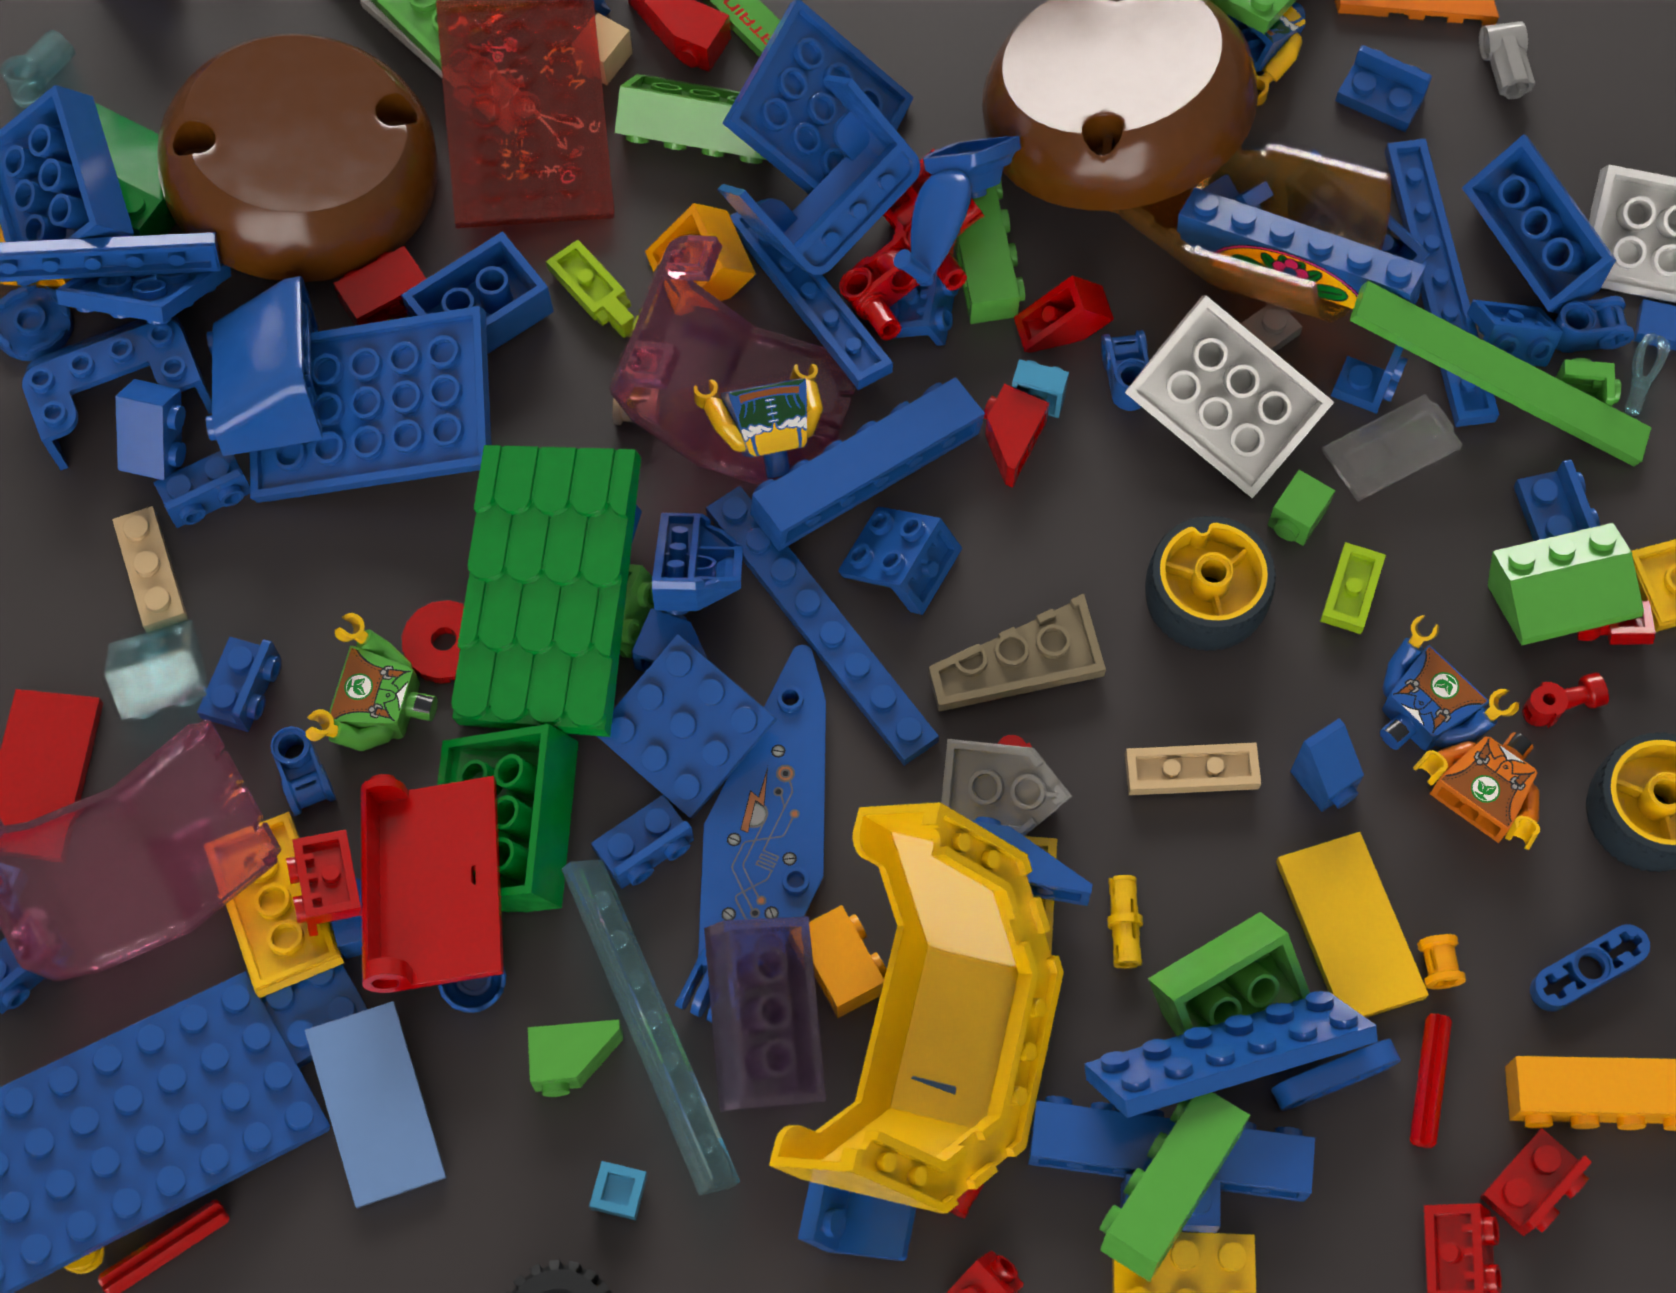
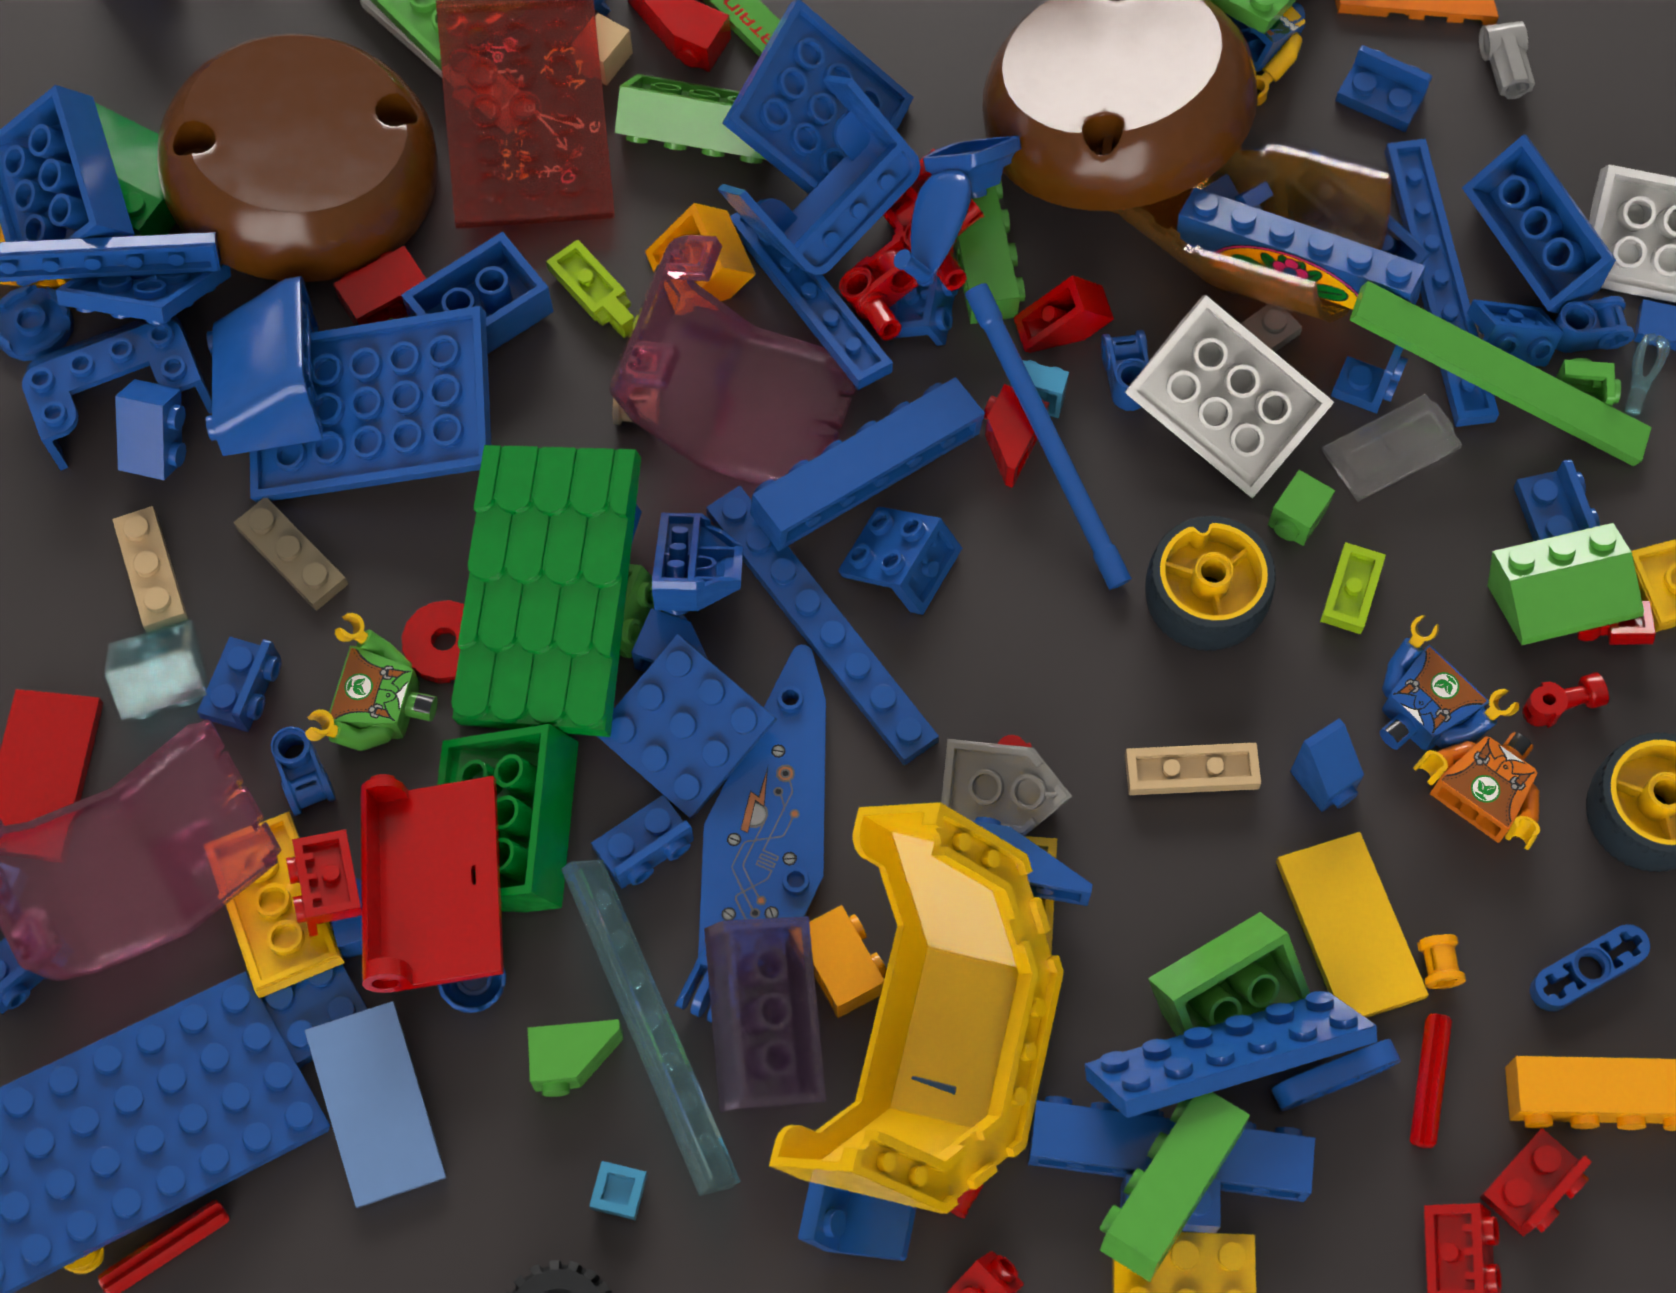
clear light blue piece [1,29,76,107] -> none
blue bracket [153,450,250,528] -> none
torso [693,364,823,478] -> none
dark tan wing [928,593,1106,712] -> none
yellow pin [1107,875,1143,969] -> none
none -> dark tan plate [233,498,349,611]
none -> blue piece [965,283,1132,590]

